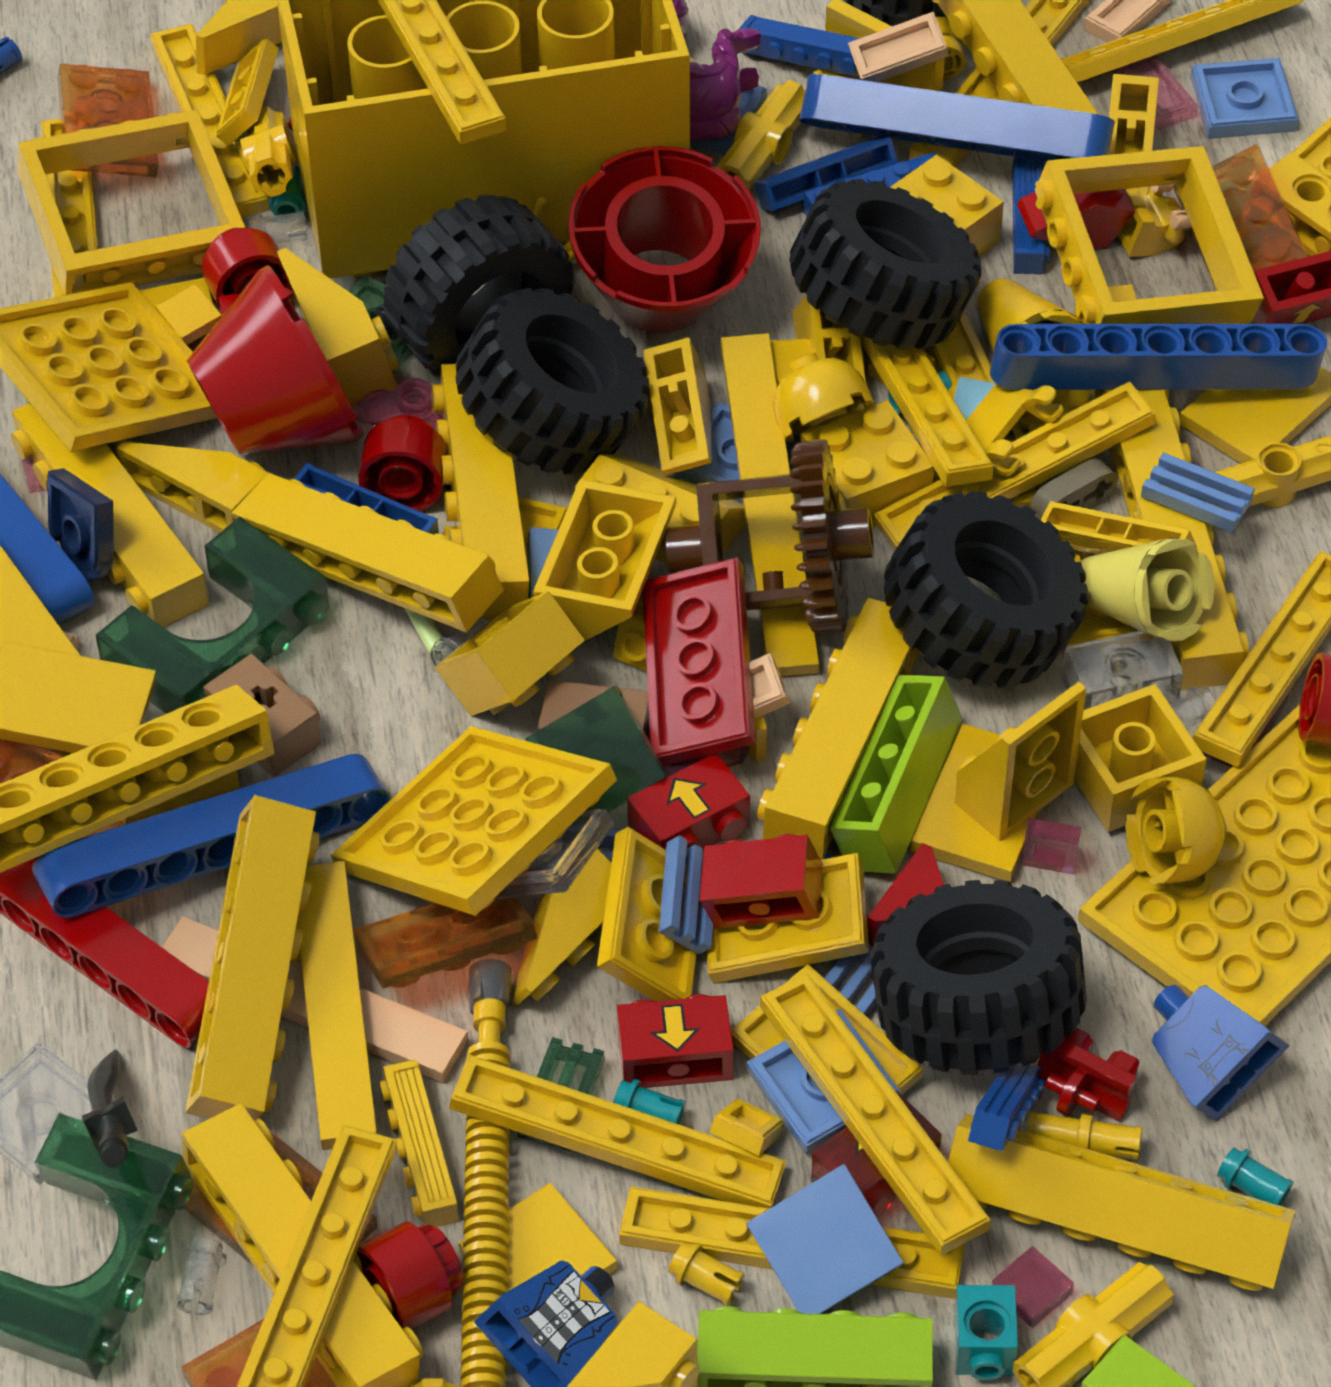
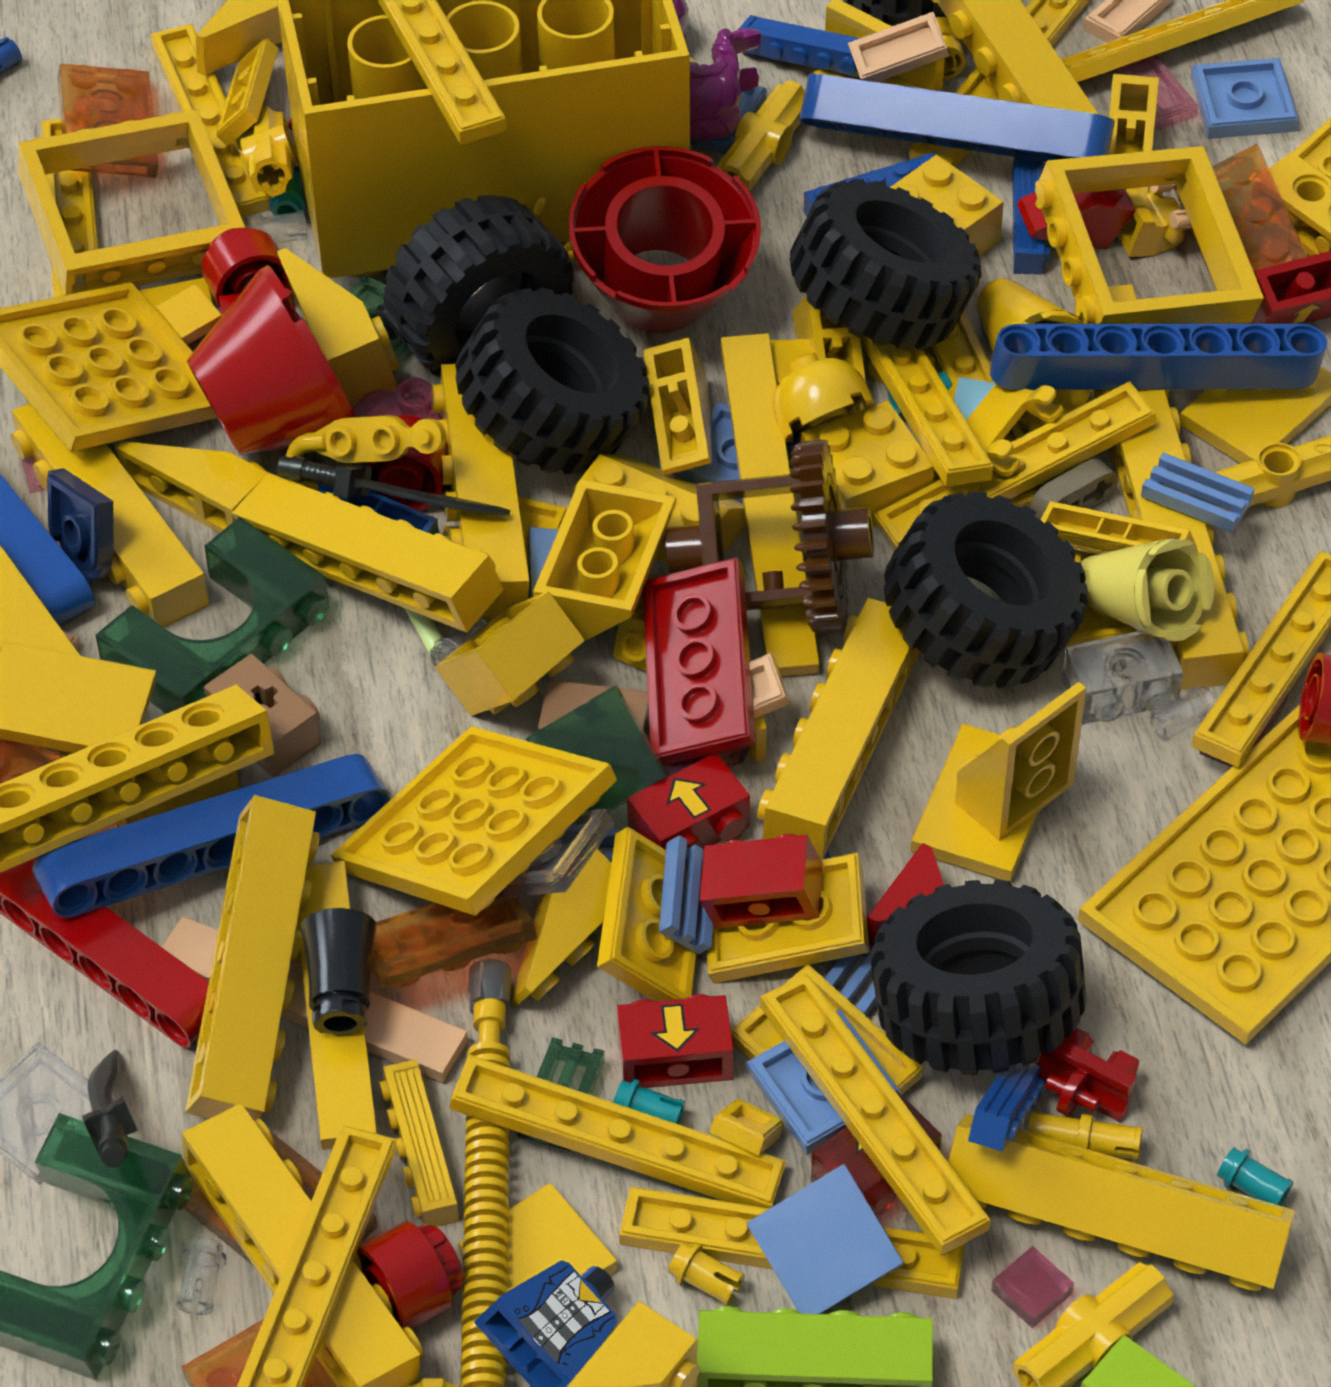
blue piece [754,136,898,211] -> none
lime brick [830,675,963,874] -> none
teal brick [954,1285,1018,1380] -> none
clear pink tile [1022,818,1082,875] -> none
yellow brick [1074,684,1207,832] -> none
yellow cylinder [1125,777,1227,884] -> none
torso [1152,985,1290,1121] -> none
none -> pearl dark grey sword [277,456,511,516]
none -> yellow piece [286,415,446,491]
none -> black plant [300,908,377,1037]

